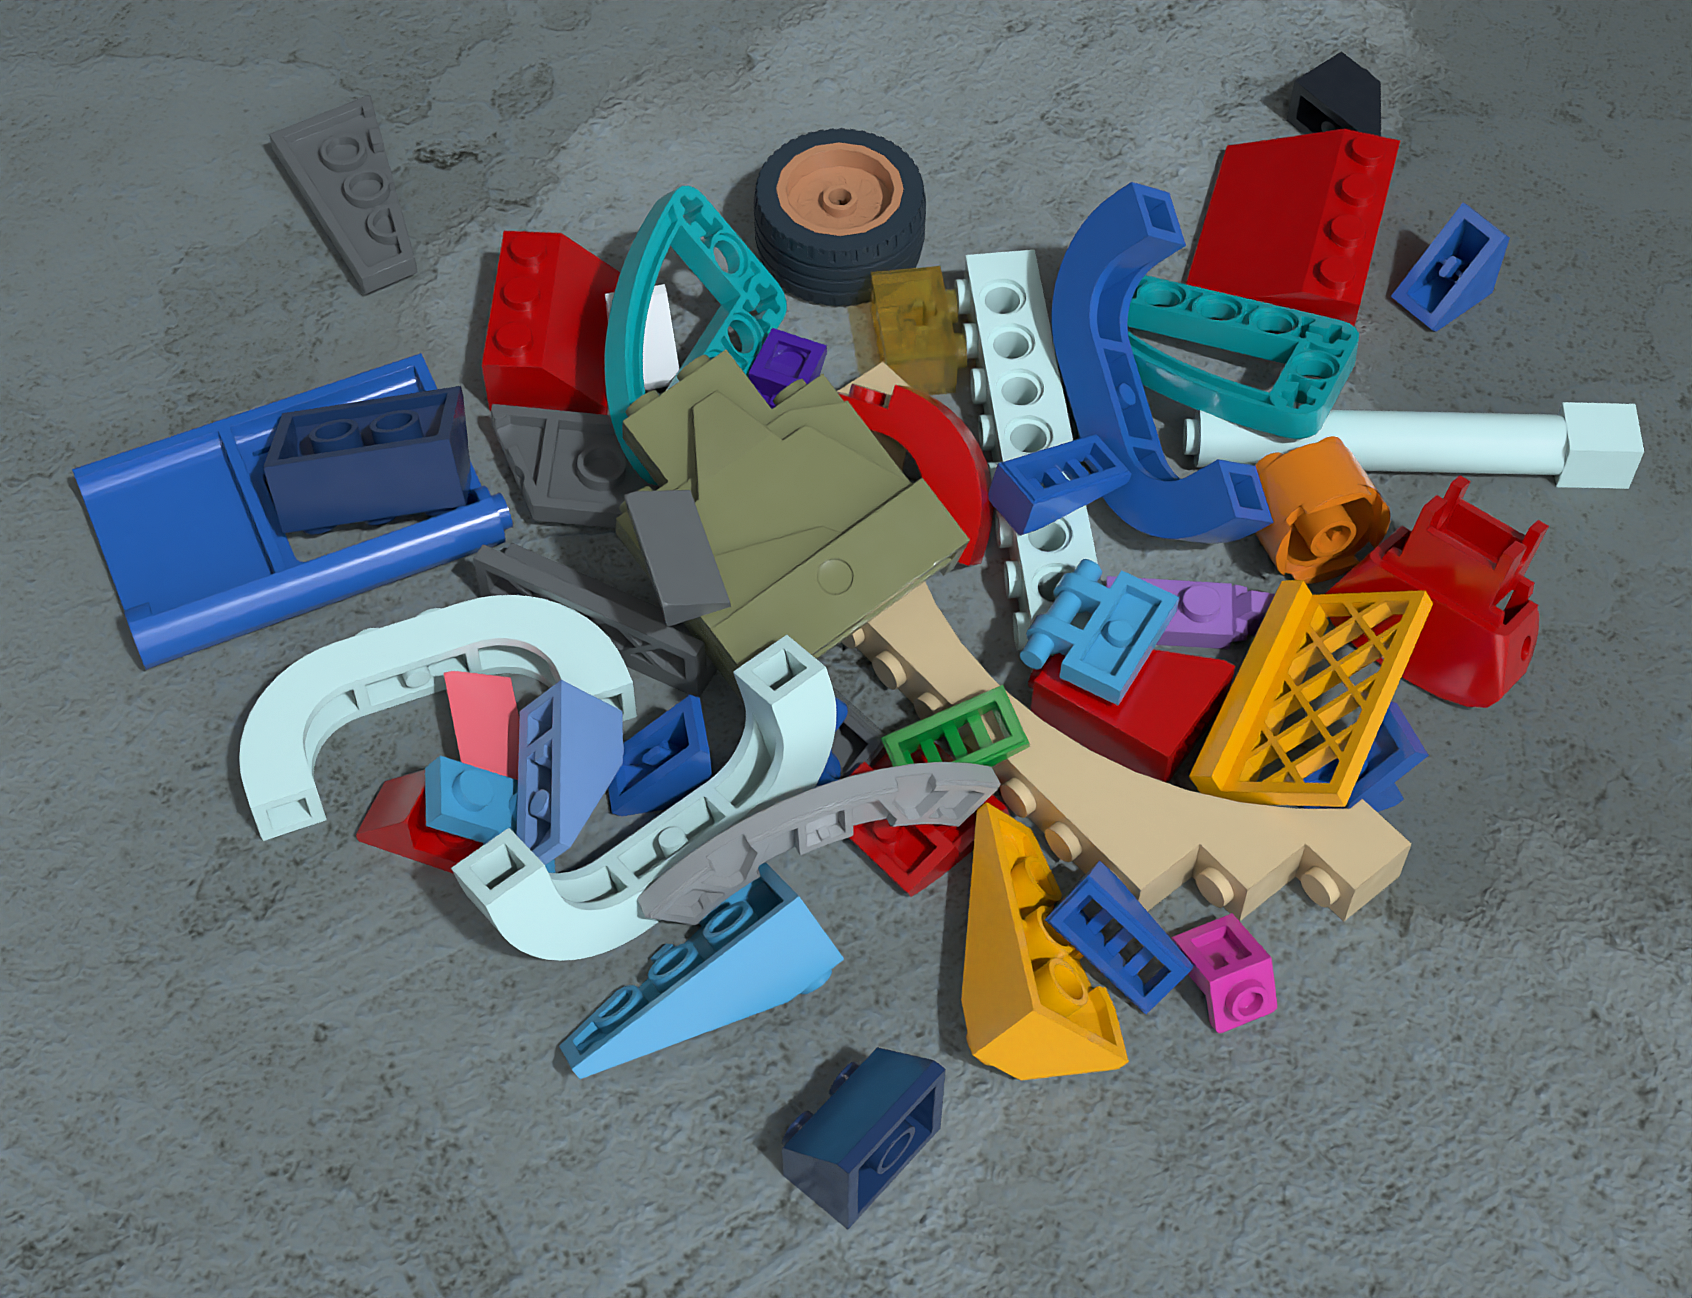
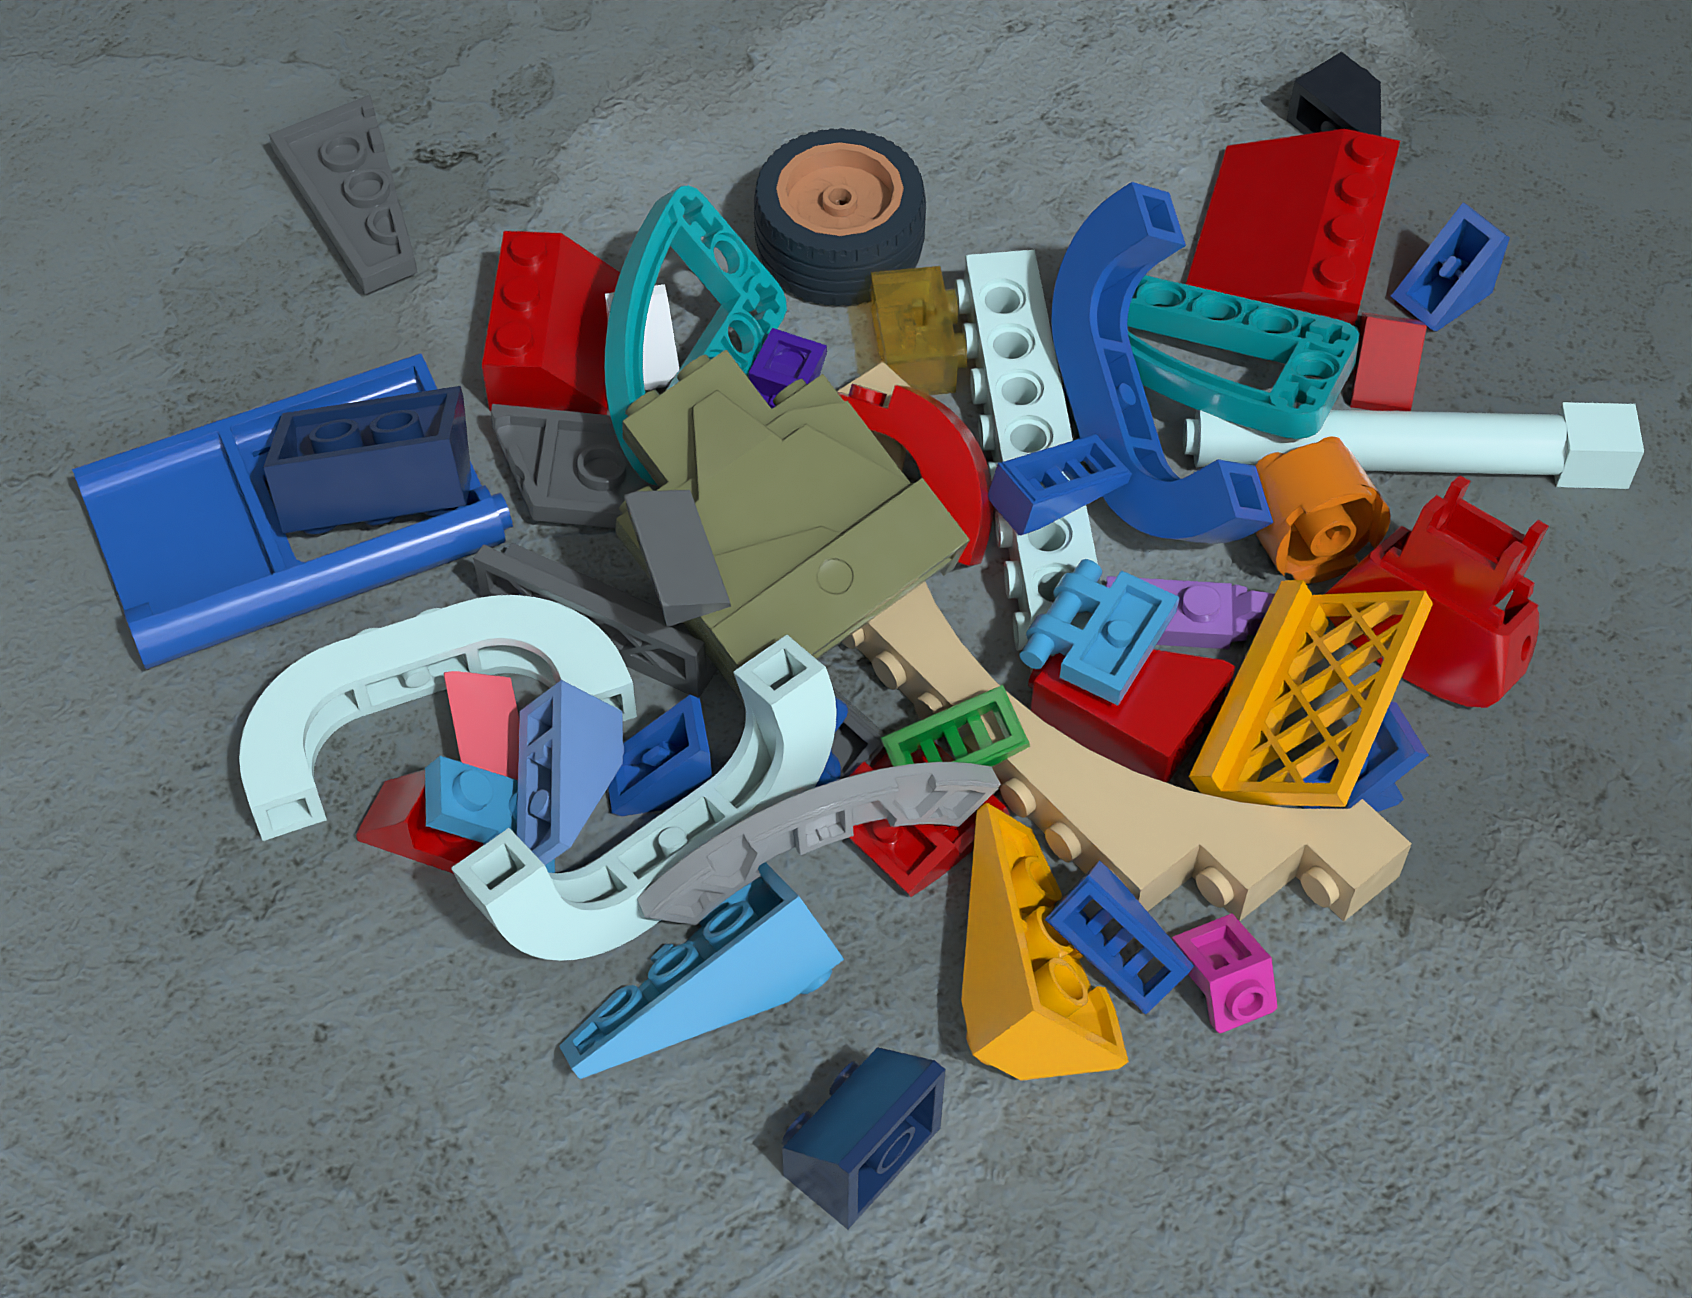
none -> slope [1350,312,1427,411]

